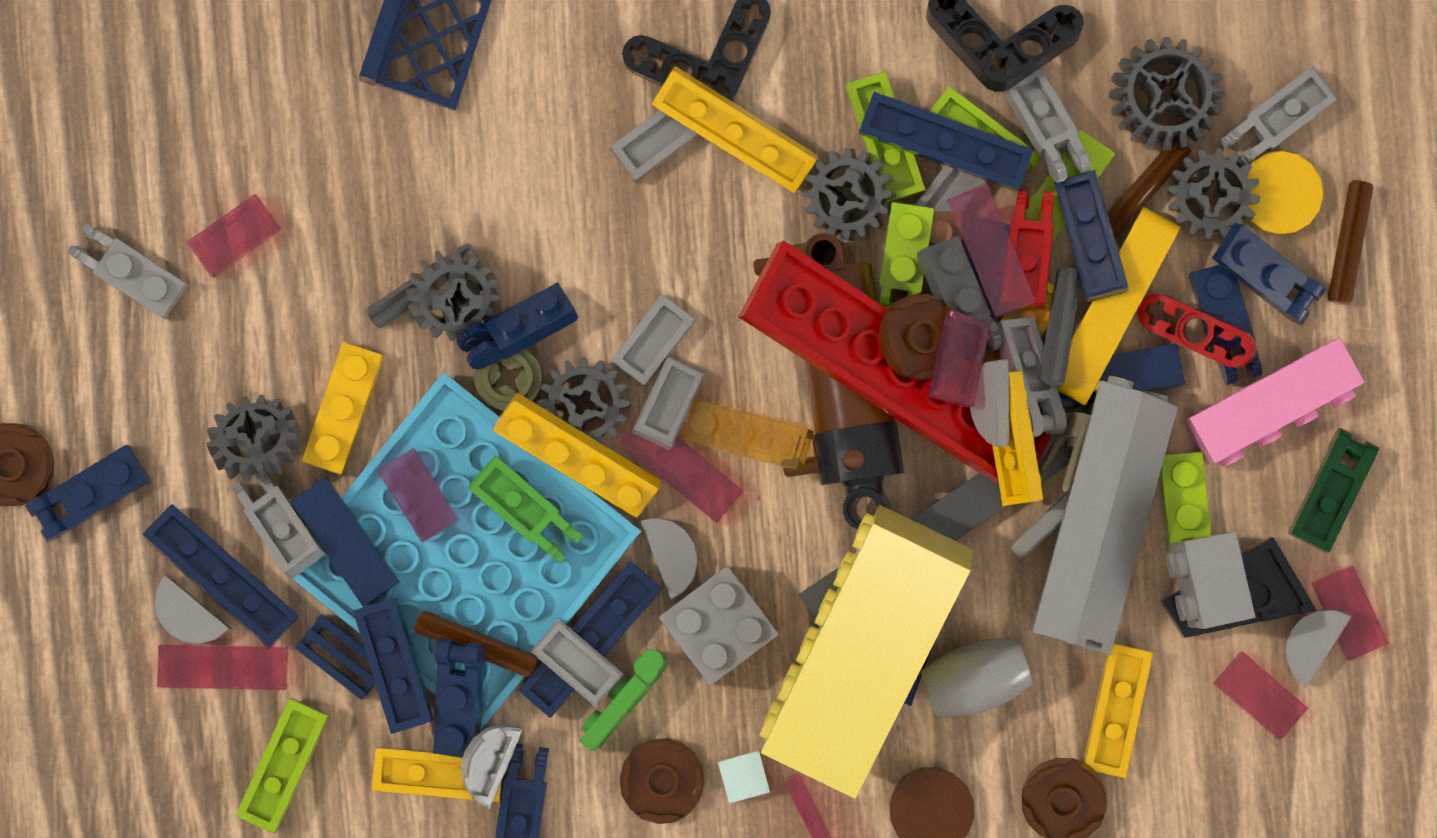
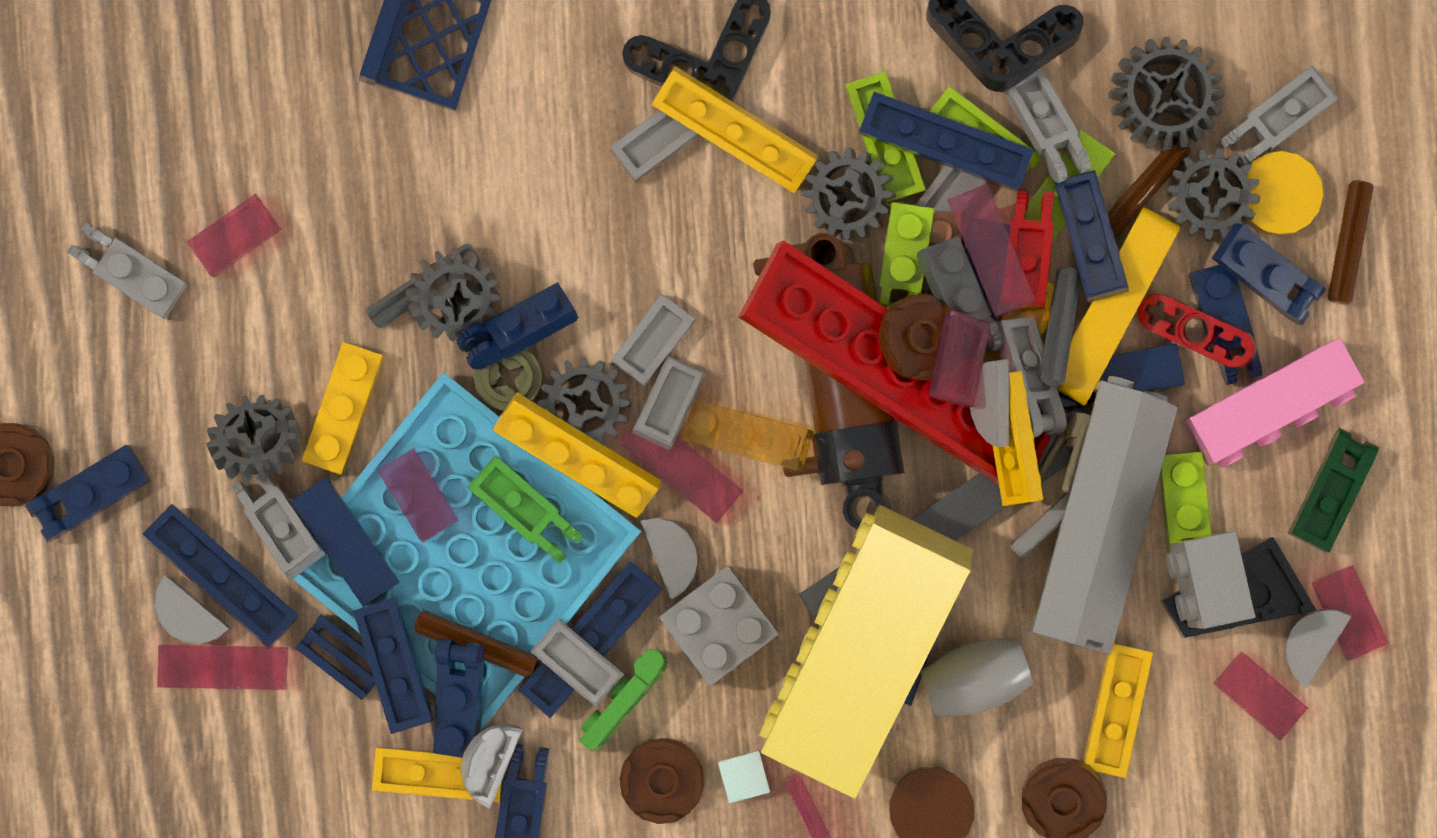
lime plate [235,698,330,834] -> none

